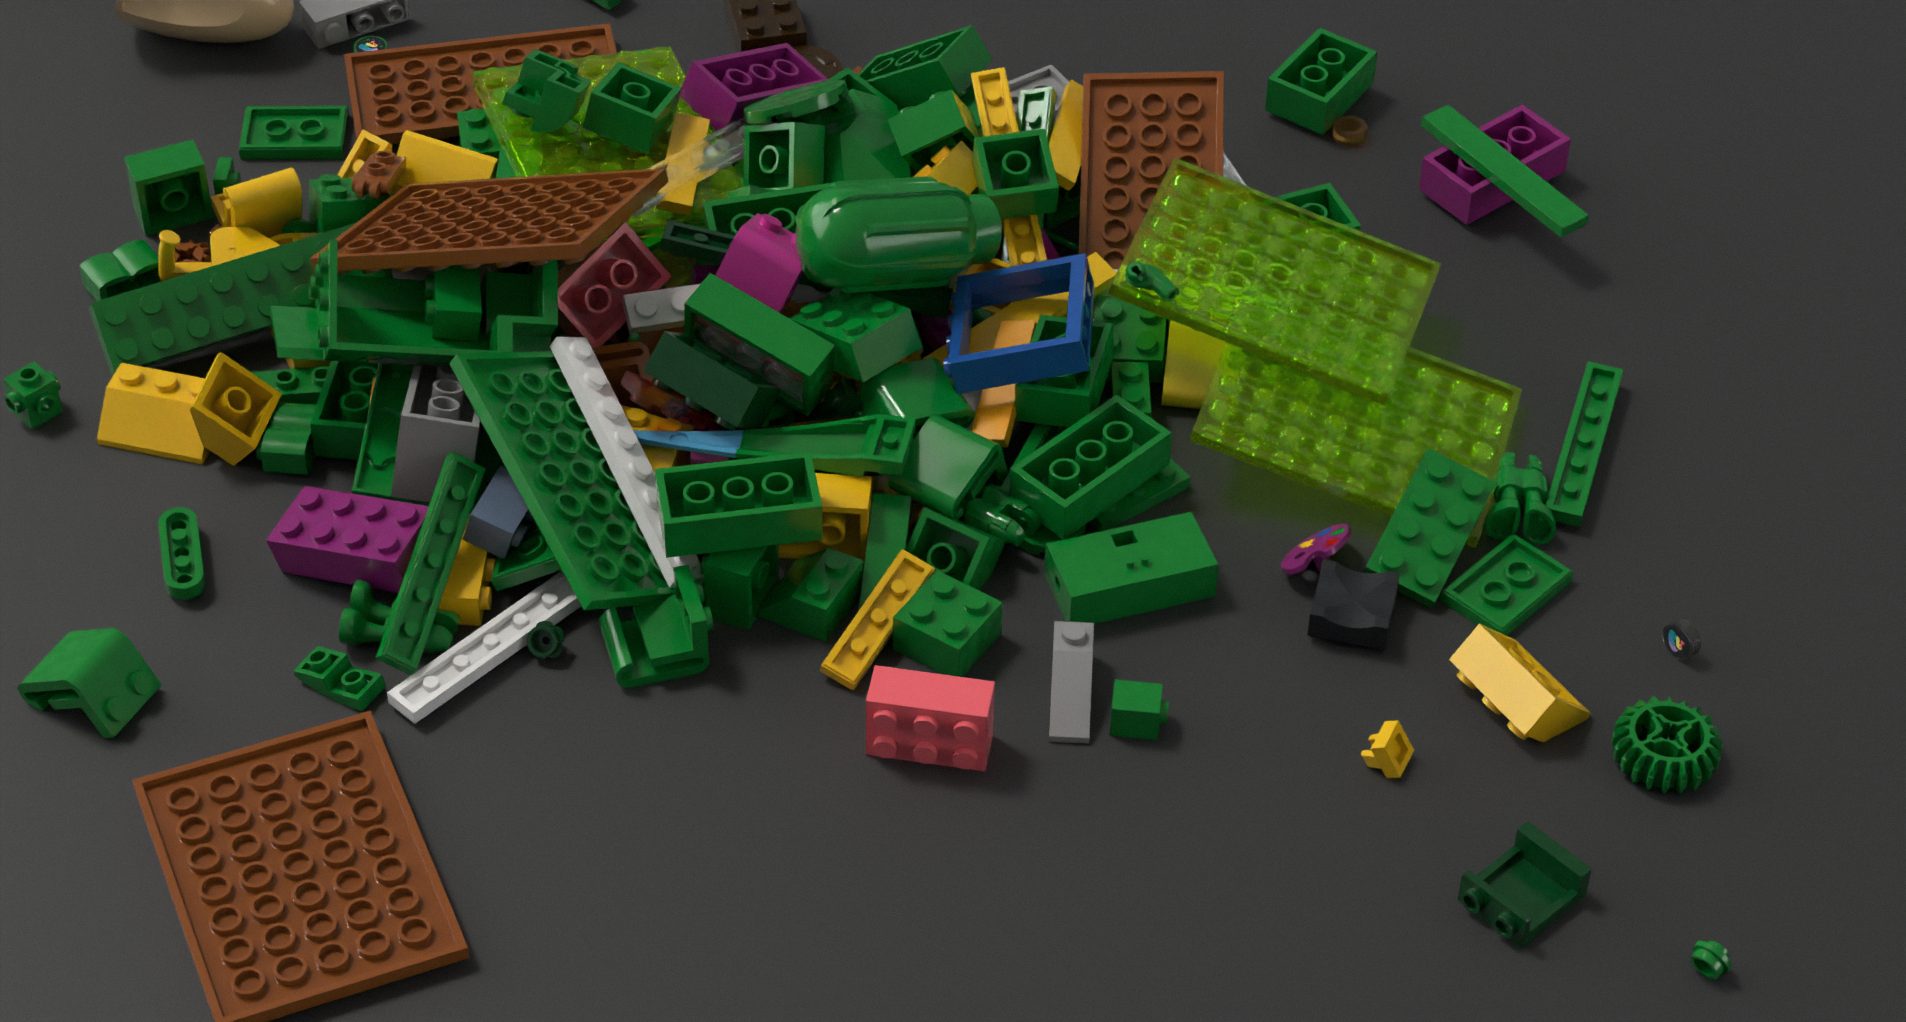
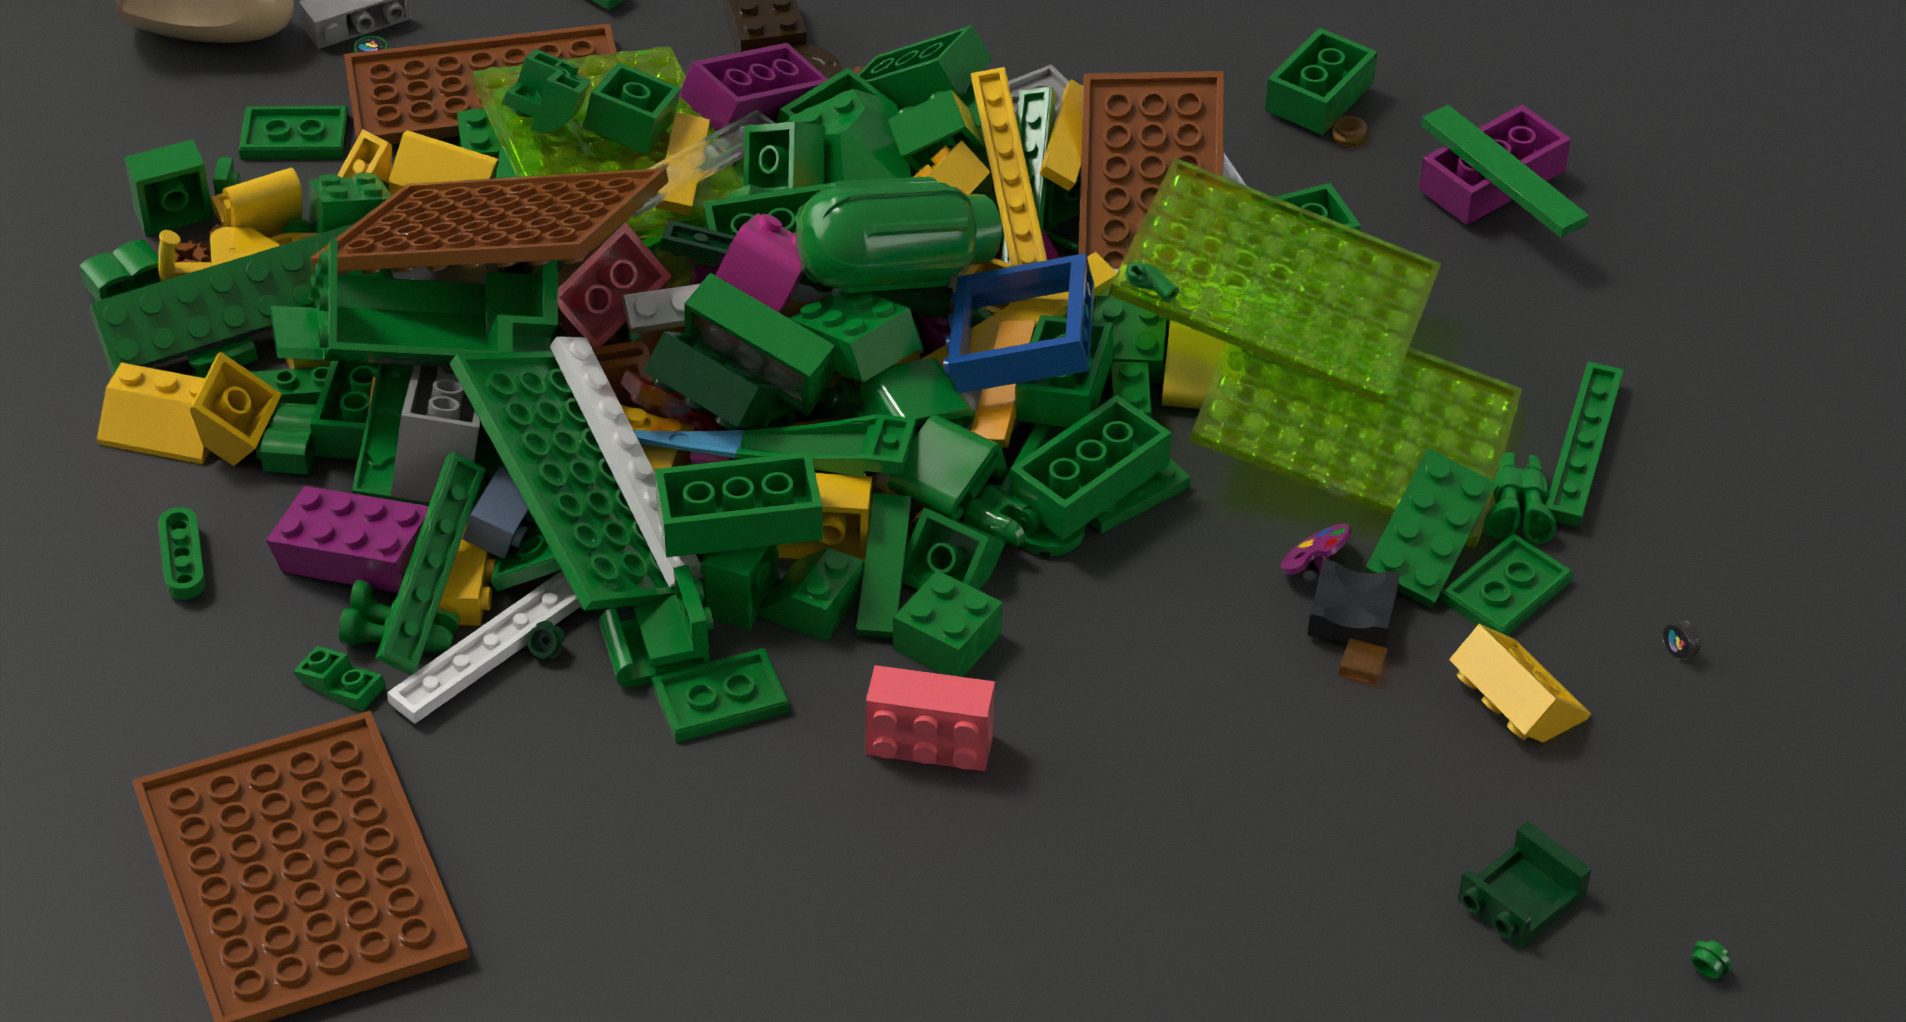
green brick [3,361,63,429] -> none
green piece [18,628,162,738] -> none
dark orange hinge [351,151,406,199] -> none
green brick [423,265,482,341] -> none
green tile [744,80,849,125] -> none
yellow tile [820,549,935,691] -> none
green brick [972,128,1059,219] -> none
green brick [1044,512,1218,624] -> none
light grey slope [1049,621,1094,744] -> none
green brick [1110,679,1169,740] -> none
yellow tile [1361,720,1414,778] -> none
green gear [1611,696,1723,795] -> none
none -> green bar [188,336,258,378]
none -> green tile [651,648,790,743]
none -> clear orange tile [1338,638,1388,685]

